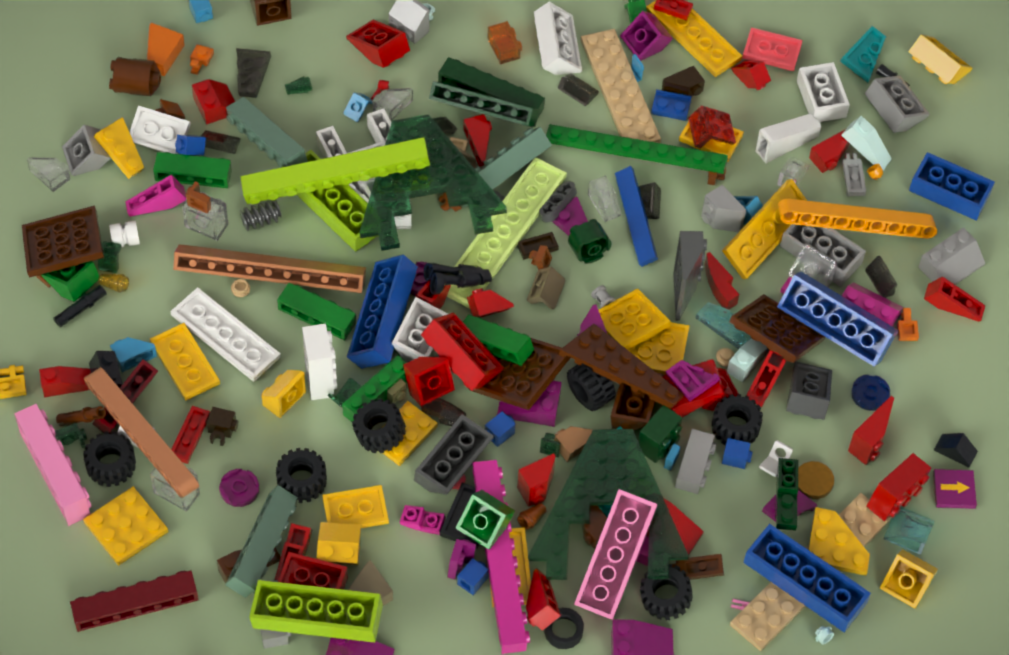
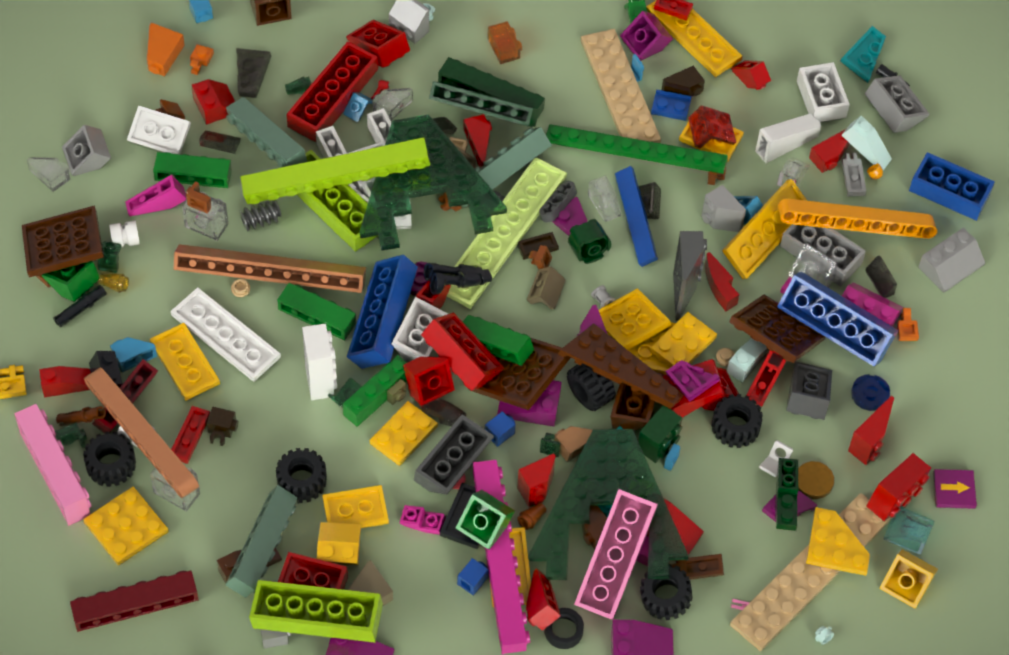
yellow wing [94,117,144,179] -> none
reddish brown cylinder [109,57,161,97] -> none
blue brick [175,135,206,156] -> none
magenta tile [219,469,259,507] -> none
yellow slope [261,370,306,418] -> none
red slope [274,523,313,581] -> none
black tyre [352,399,406,453] -> none
magenta bracket [447,539,476,579] -> none
red slope [467,288,514,318] -> none
white slope [534,1,582,75] -> none
clear smoke slope [558,73,599,106] -> none
light grey brick [675,429,717,494] -> none
clear light blue wing [695,302,751,349] -> none
blue brick [722,438,753,469] -> none
coral plate [742,27,803,71] -> none
blue brick [743,523,871,633] -> none
yellow slope [908,34,973,85] -> none
red slope [924,276,986,322] -> none
black slope [934,433,978,468] -> none
none -> red brick [286,41,378,143]
none -> yellow plate [650,312,717,367]

